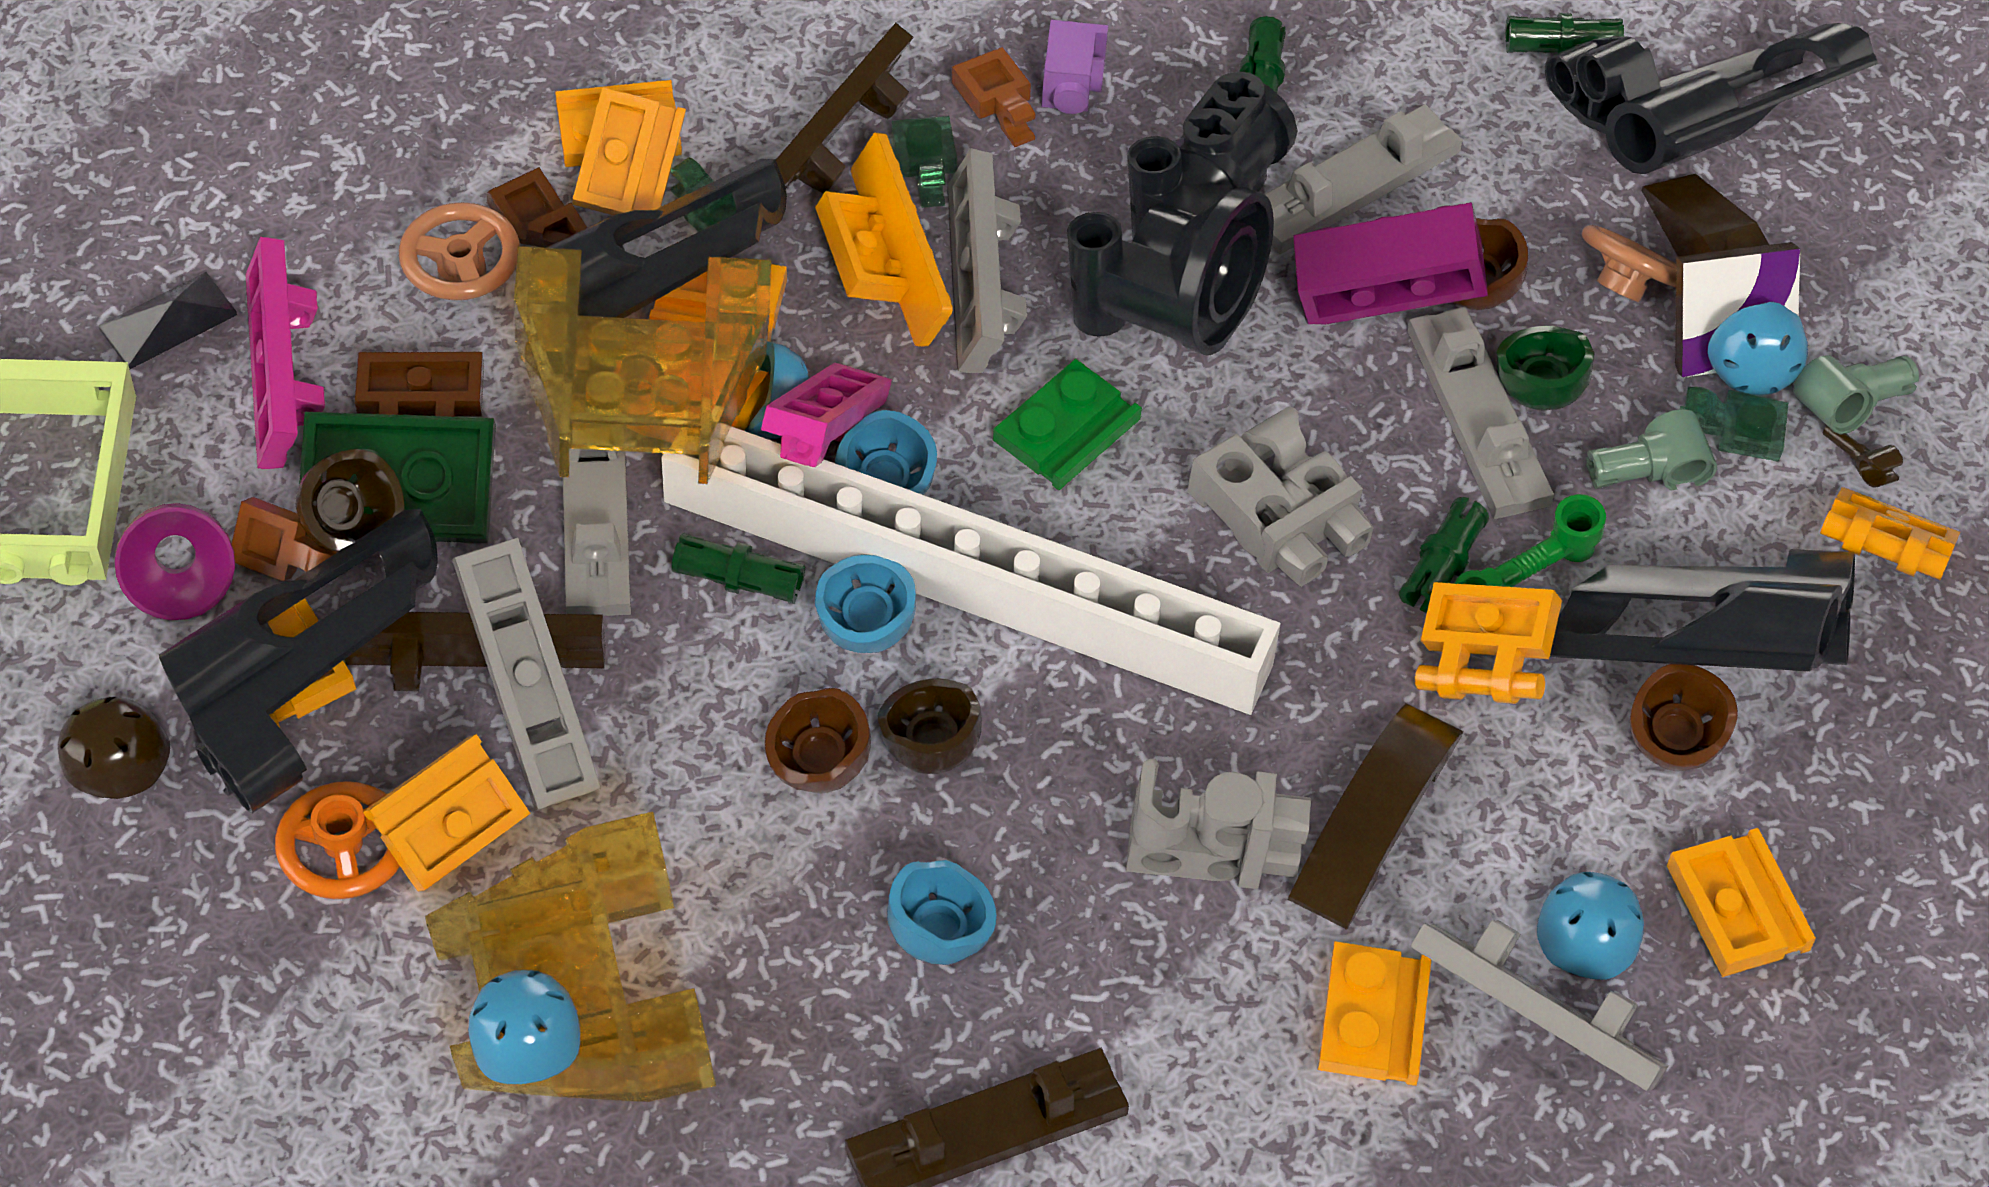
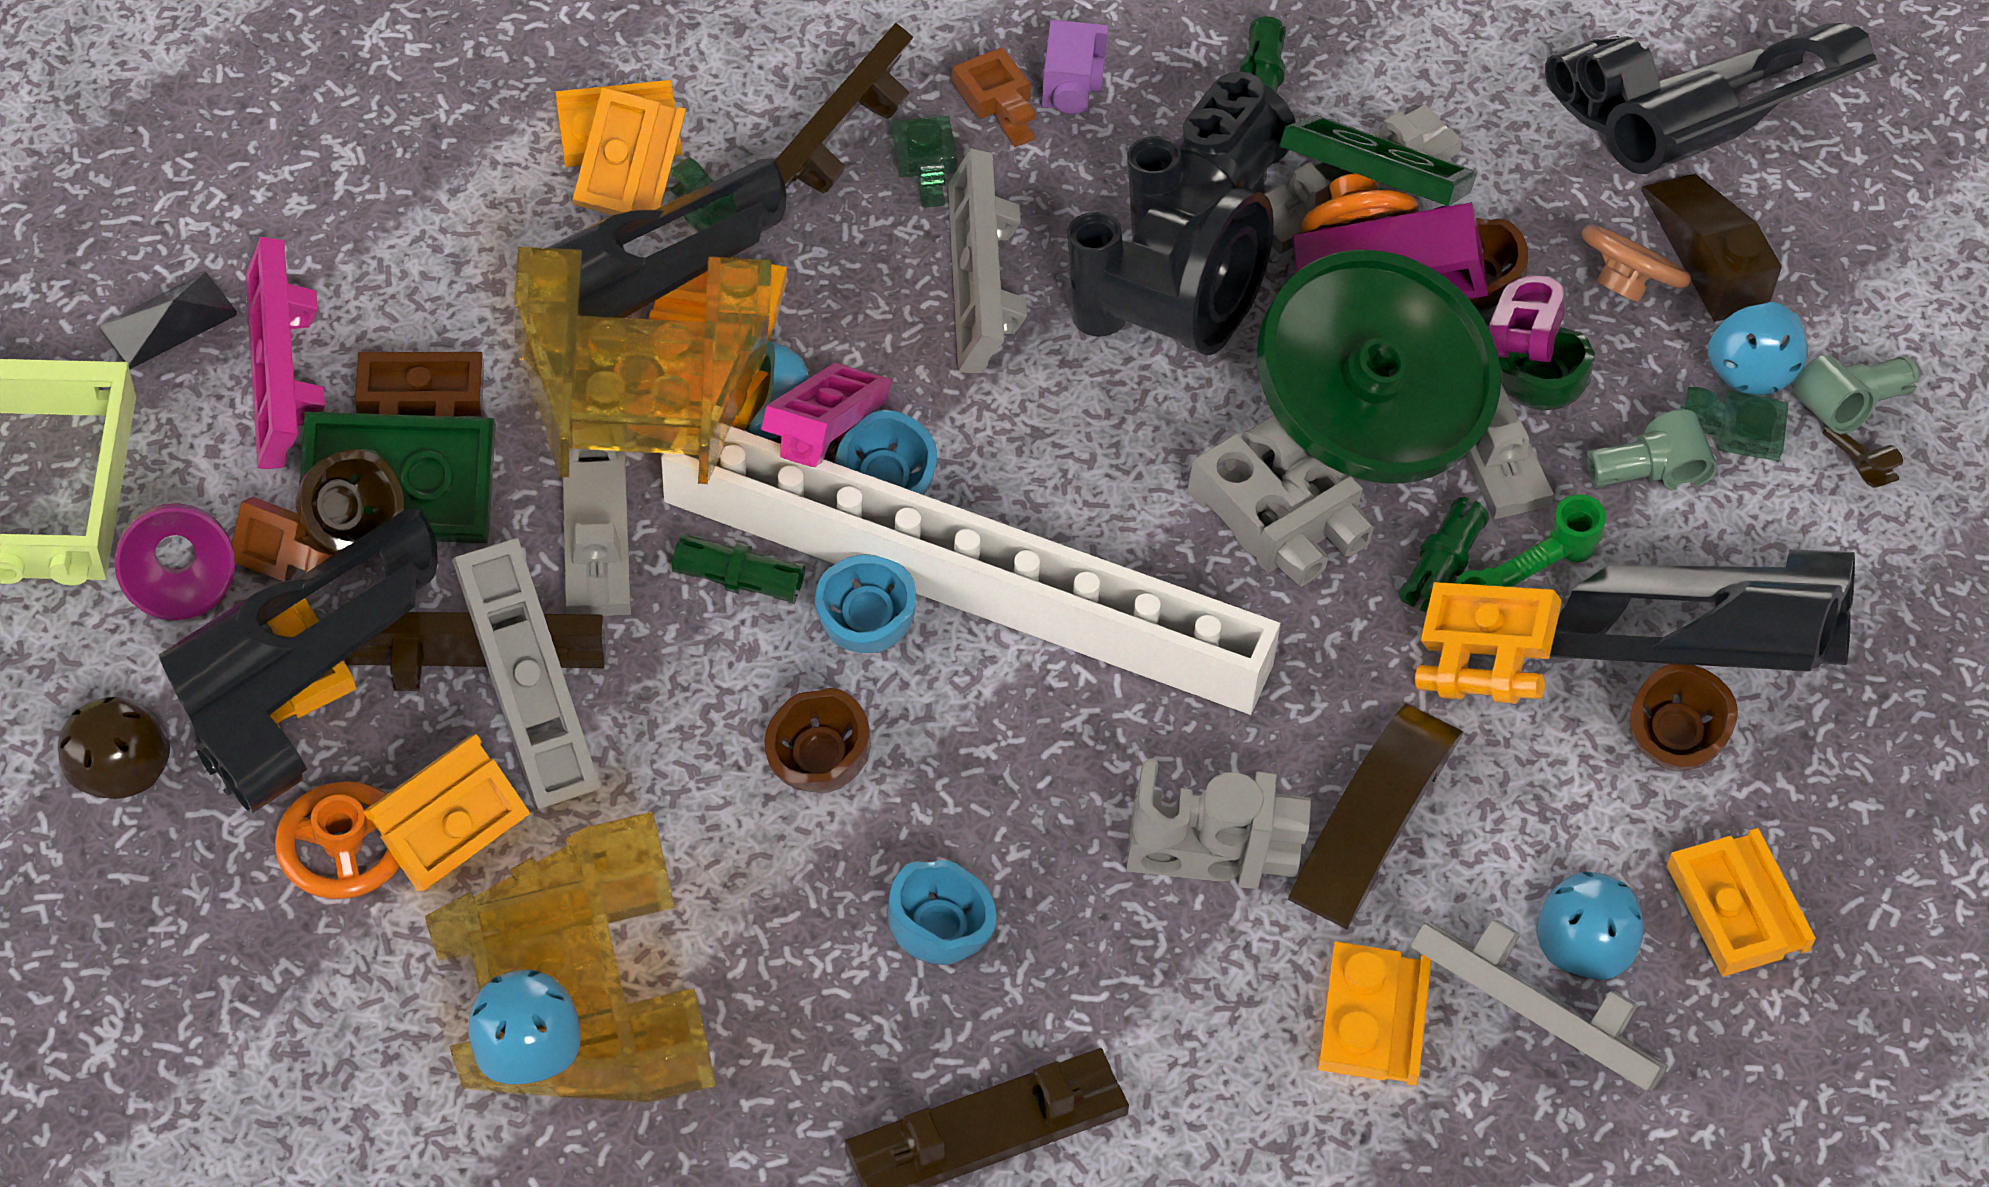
nougat piece [399,202,520,300] -> none
reddish brown slope [486,167,587,248] -> none
light orange bracket [815,132,953,347] -> none
dark brown helmet [877,678,982,774] -> none
green plate [993,358,1142,490] -> none
dark green pin [1505,12,1624,53] -> none
tile [1675,242,1800,377] -> none
light orange plate [1820,487,1960,580] -> none
none -> dark green dish [1257,250,1501,484]
none -> dark green tile [1279,115,1477,206]
none -> orange piece [1301,173,1419,233]
none -> magenta plate [1489,276,1565,362]

